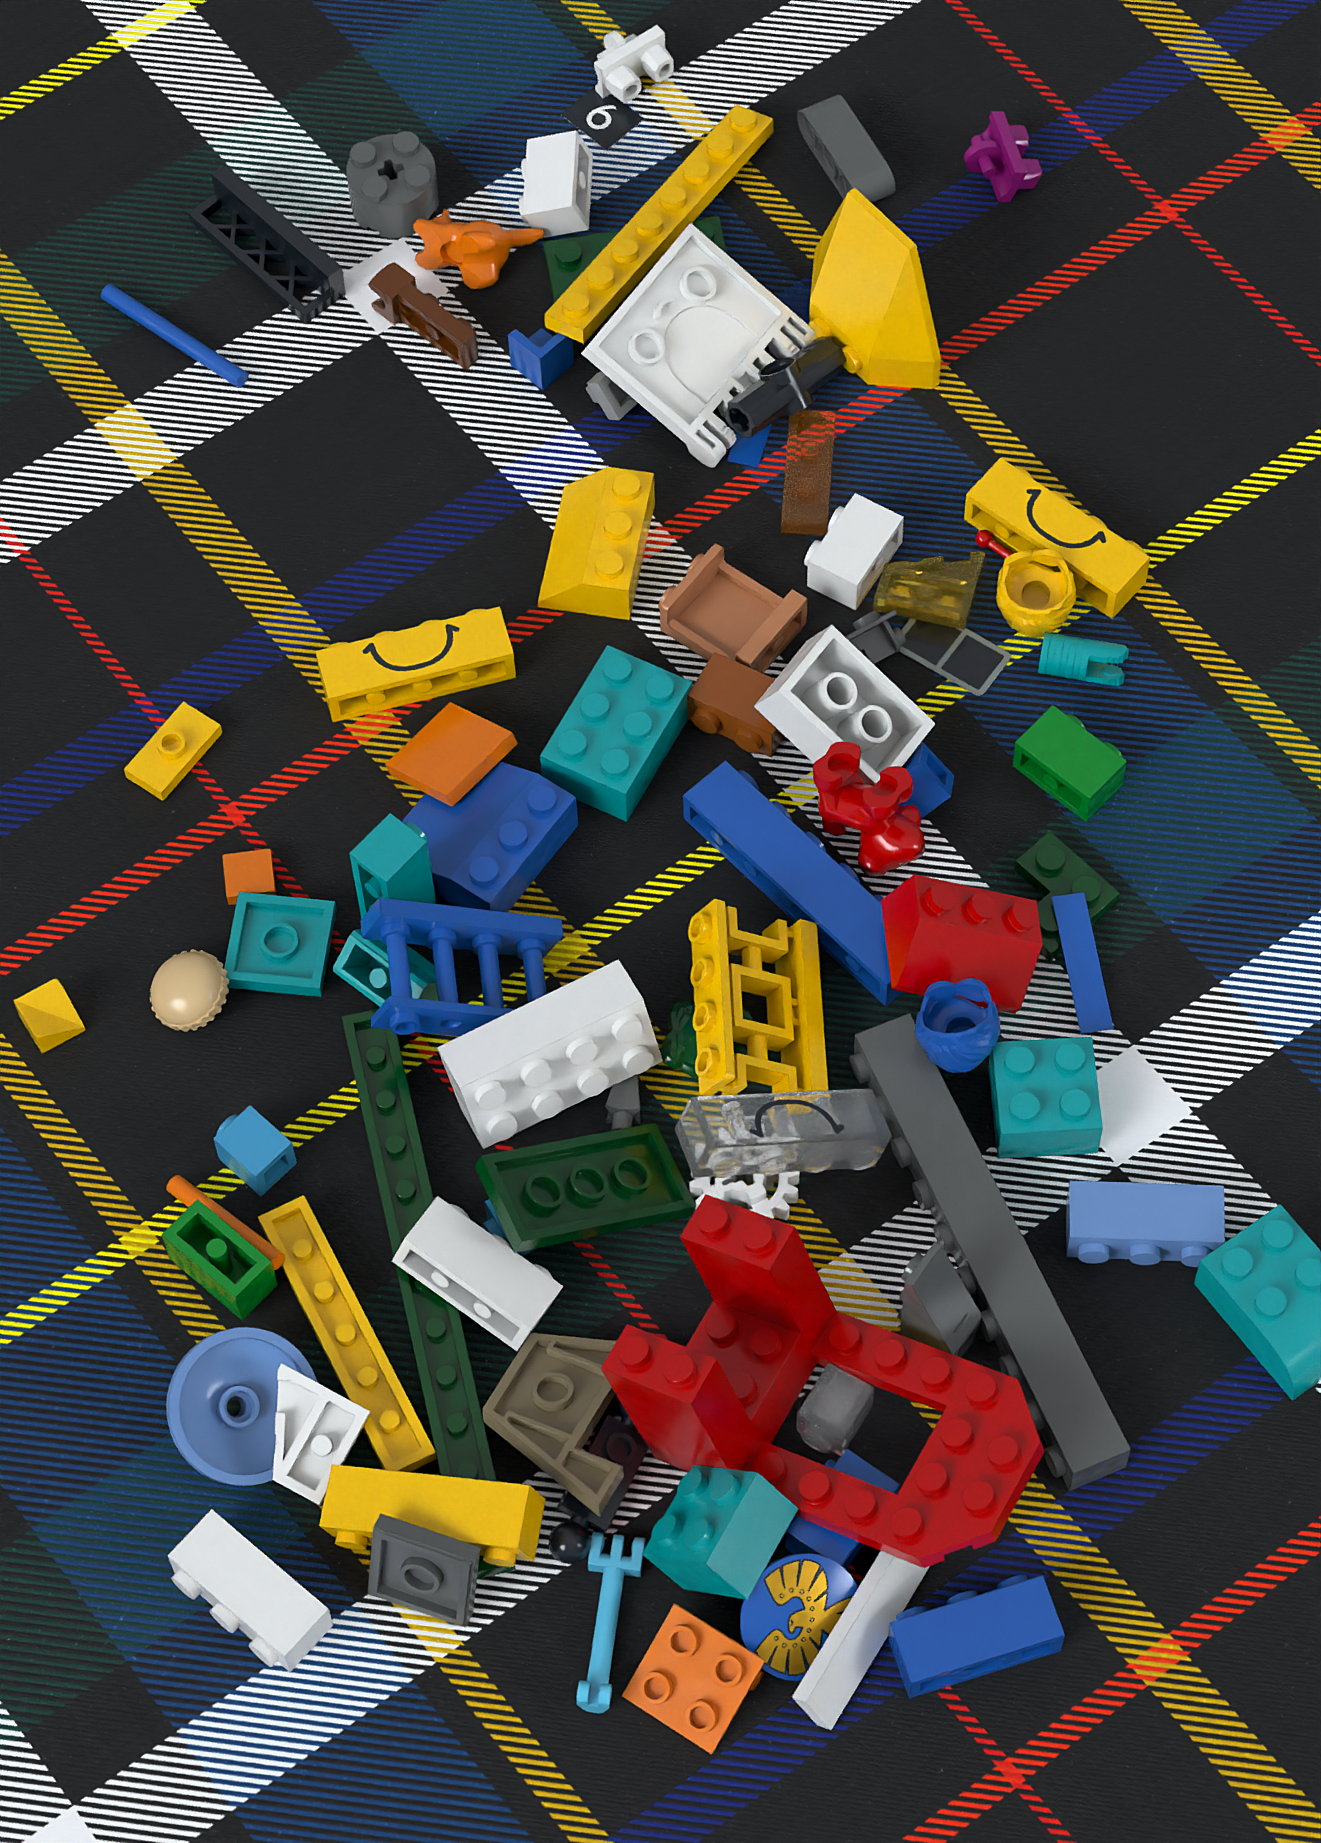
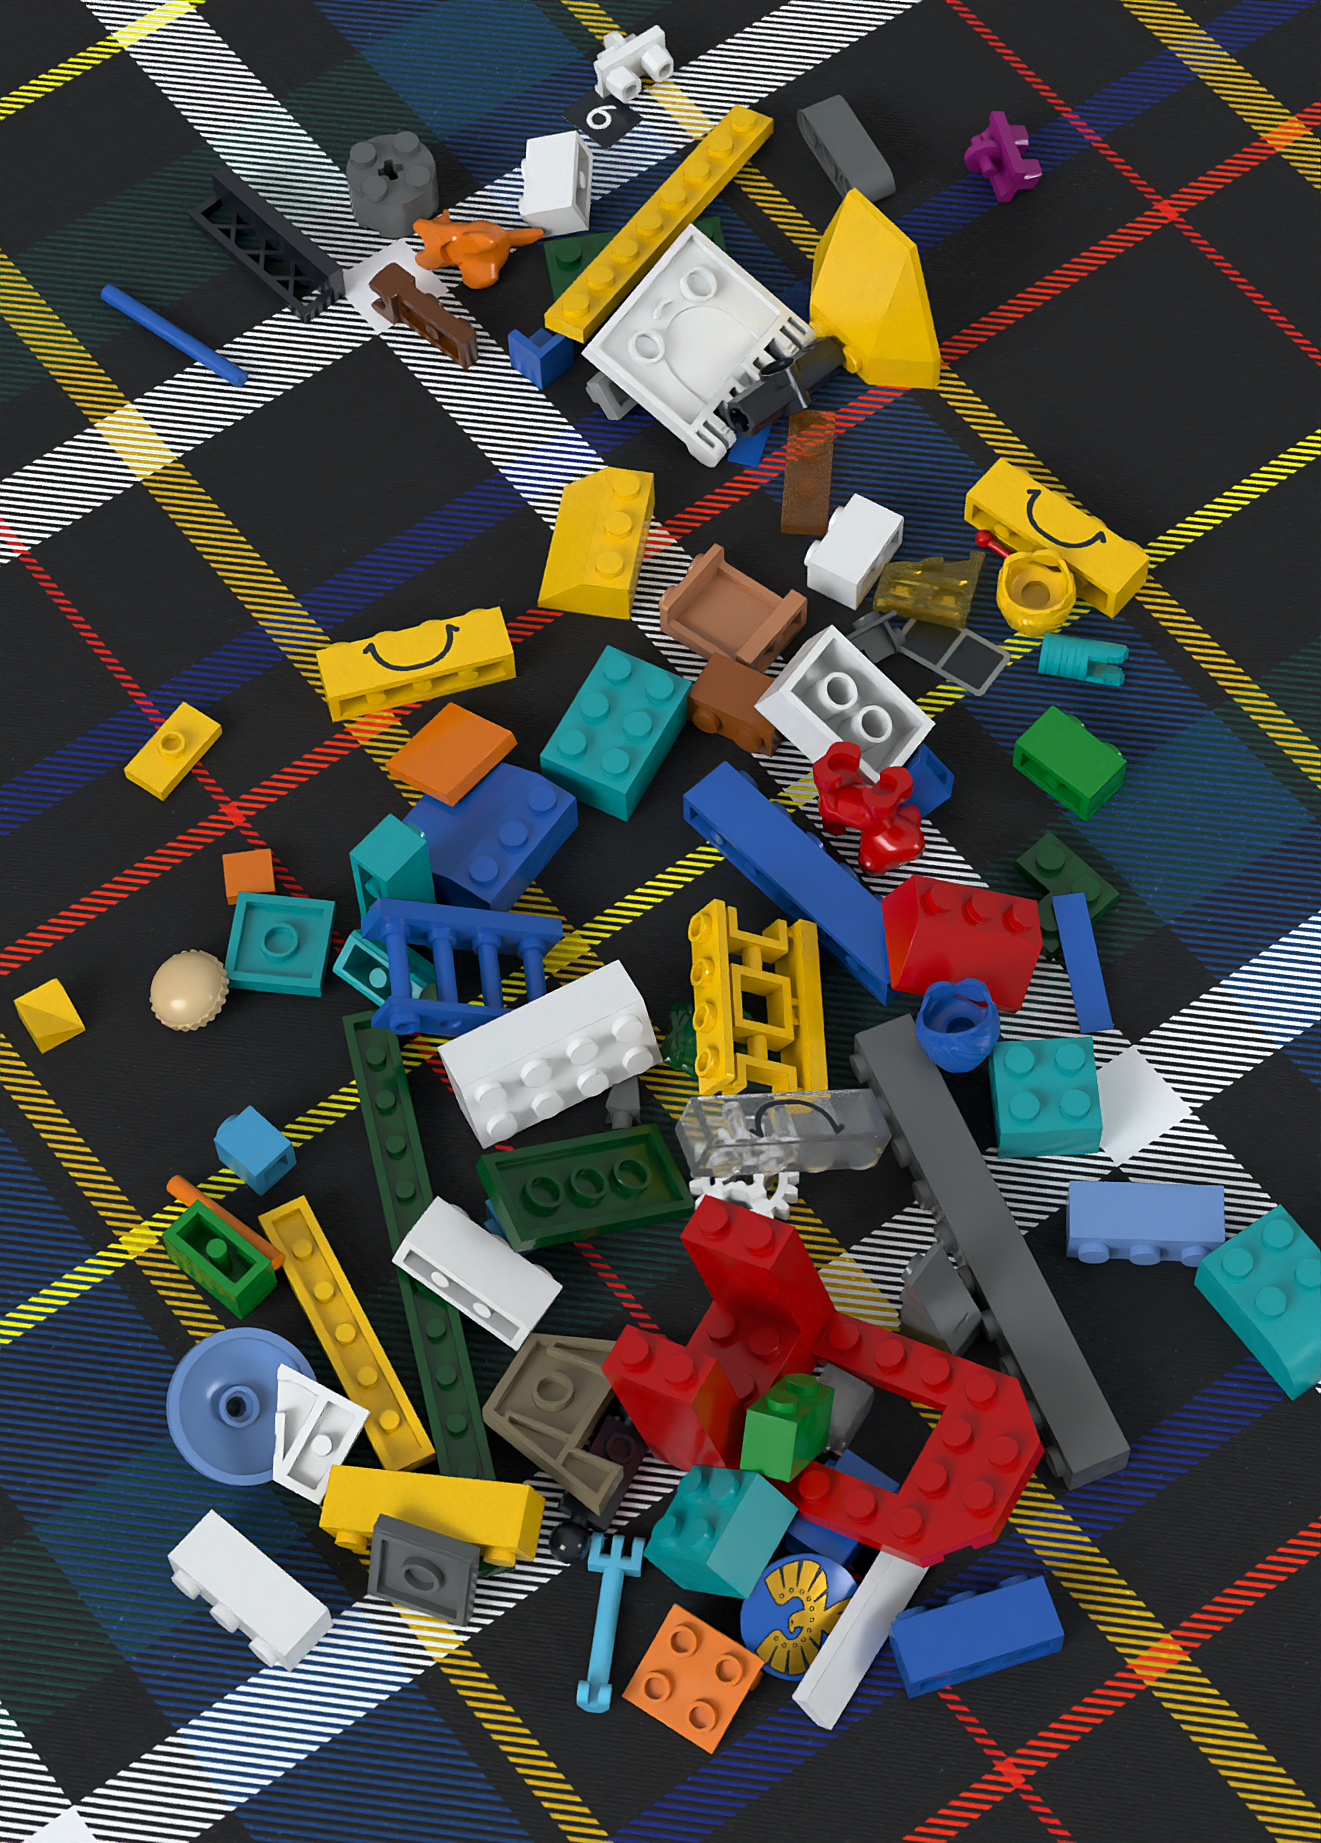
none -> green brick [740,1373,835,1482]

